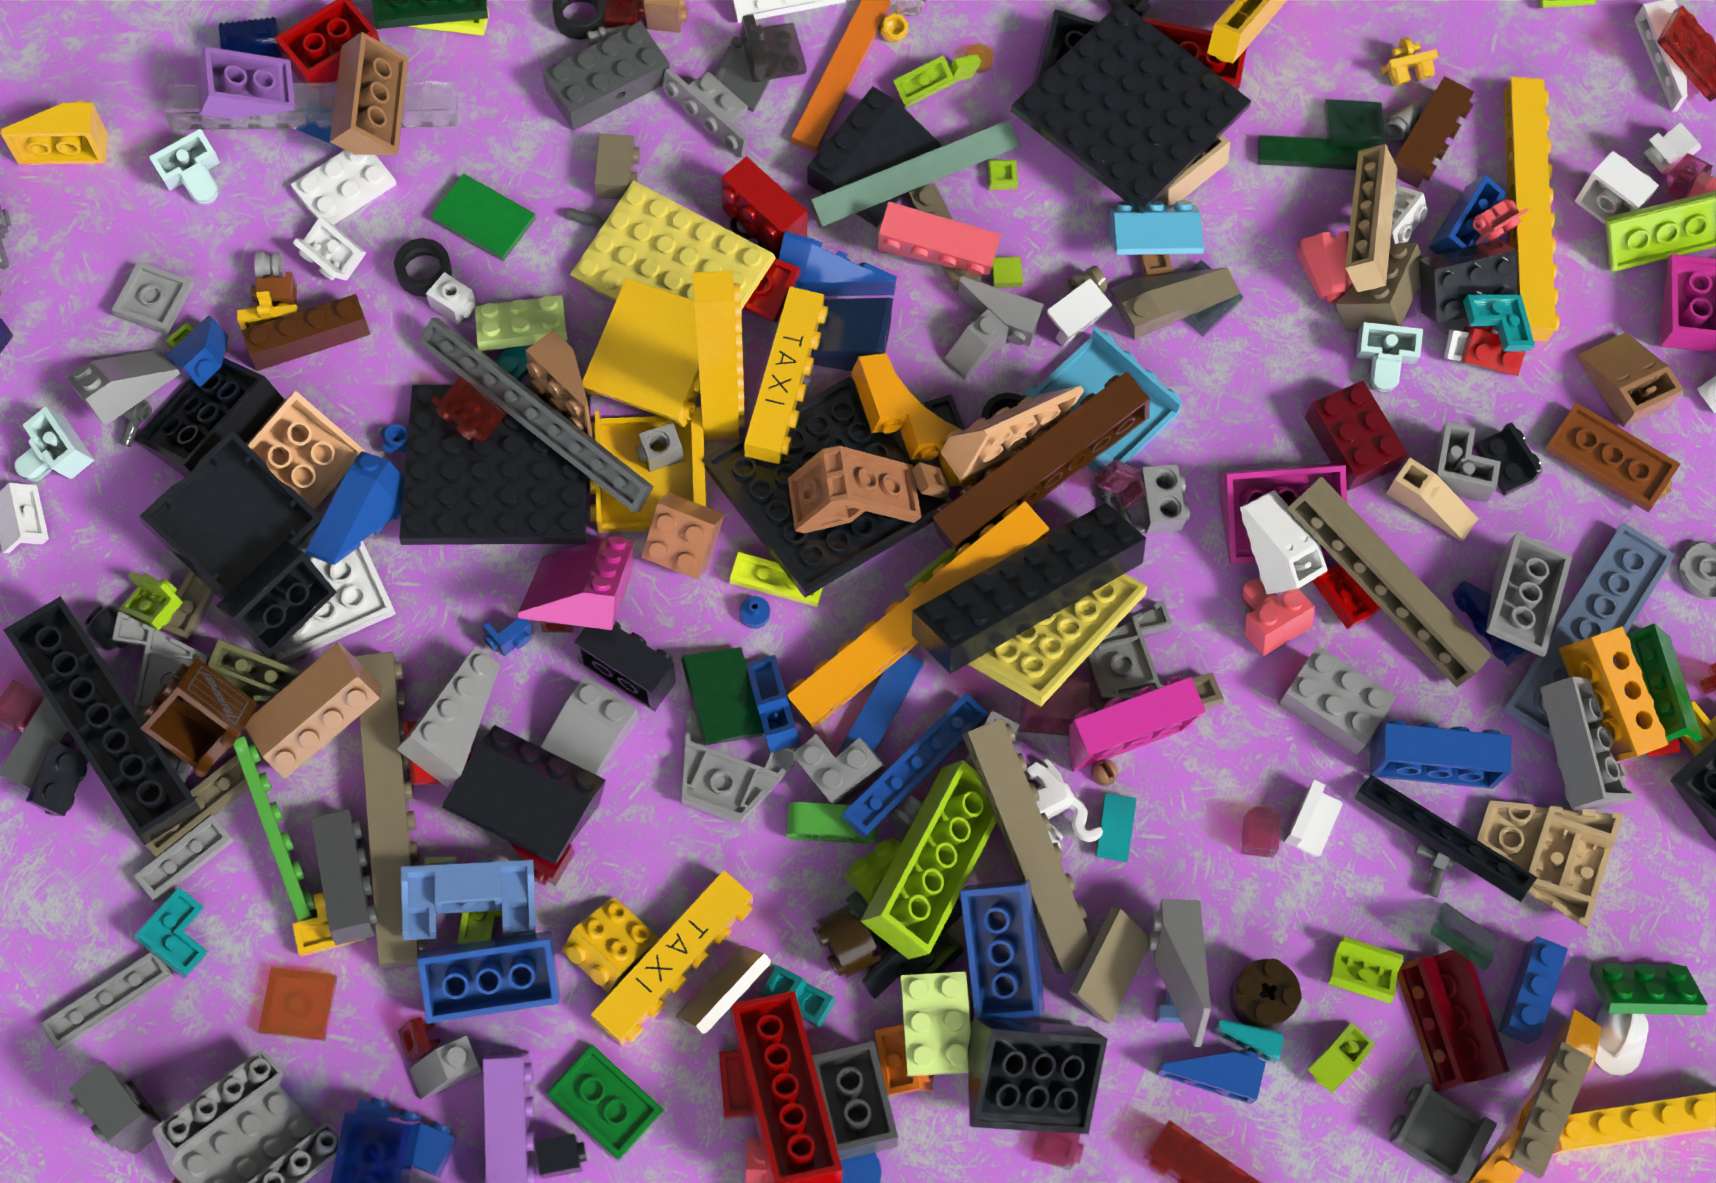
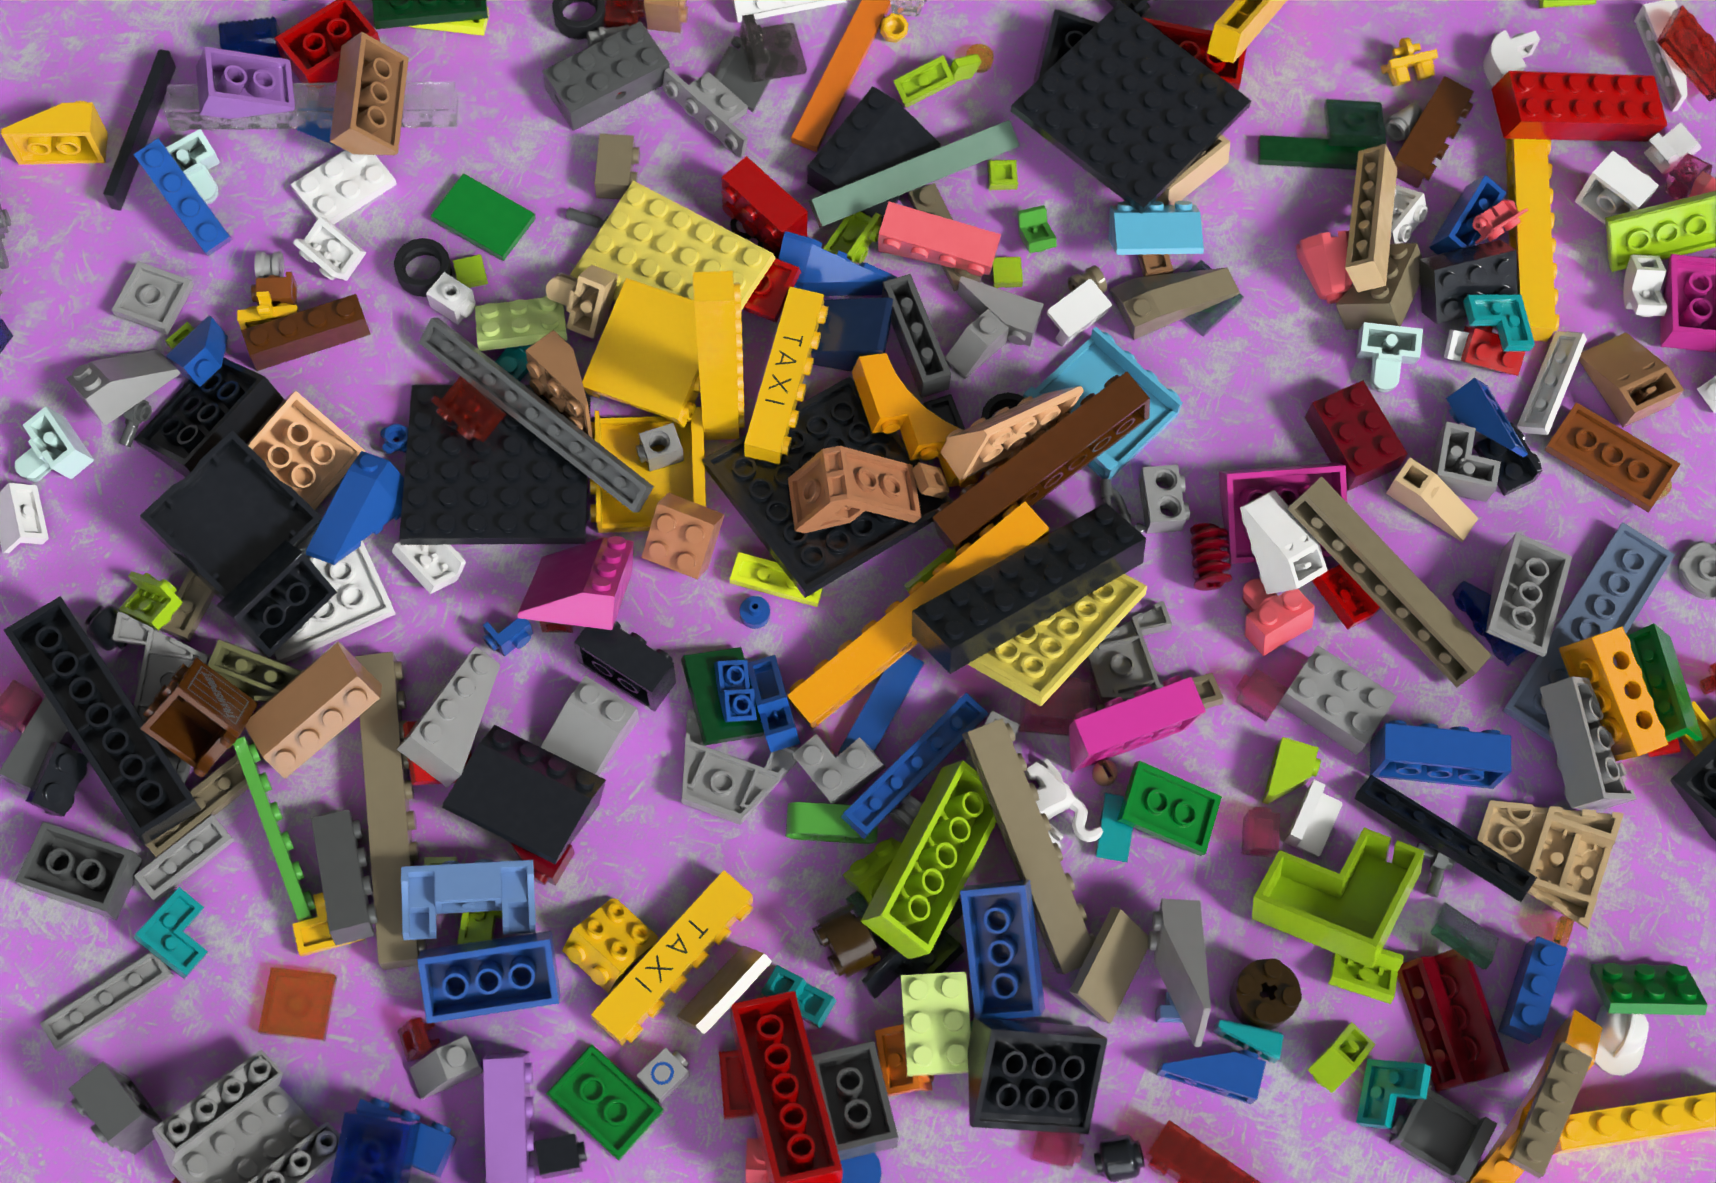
clear pink bracket [1094,459,1146,509] -> none
none -> dark grey brick [15,821,143,920]
none -> black tile [103,49,176,211]
none -> blue brick [133,138,233,256]
none -> white bracket [392,542,466,594]
none -> lime tile [453,254,488,288]
none -> tan brick [546,265,619,339]
none -> light grey brick [637,1047,689,1104]
none -> blue slope [714,660,757,722]
none -> lime bracket [823,212,882,264]
none -> dark grey brick [881,274,951,398]
none -> bright green bracket [1018,205,1057,253]
none -> black head [1094,1134,1145,1182]
none -> green plate [1117,761,1222,856]
none -> dark red piece [1190,523,1232,591]
none -> clear pink brick [1235,668,1288,722]
none -> lime piece [1252,827,1424,969]
none -> lime slope [1262,737,1321,804]
none -> teal plate [1356,1059,1432,1129]
none -> blue slope [1446,378,1528,457]
none -> white brick [1483,30,1540,87]
none -> red brick [1491,71,1667,142]
none -> white plate [1517,331,1587,435]
none -> clear yellow tile [1552,915,1574,947]
none -> white brick [1623,255,1667,317]

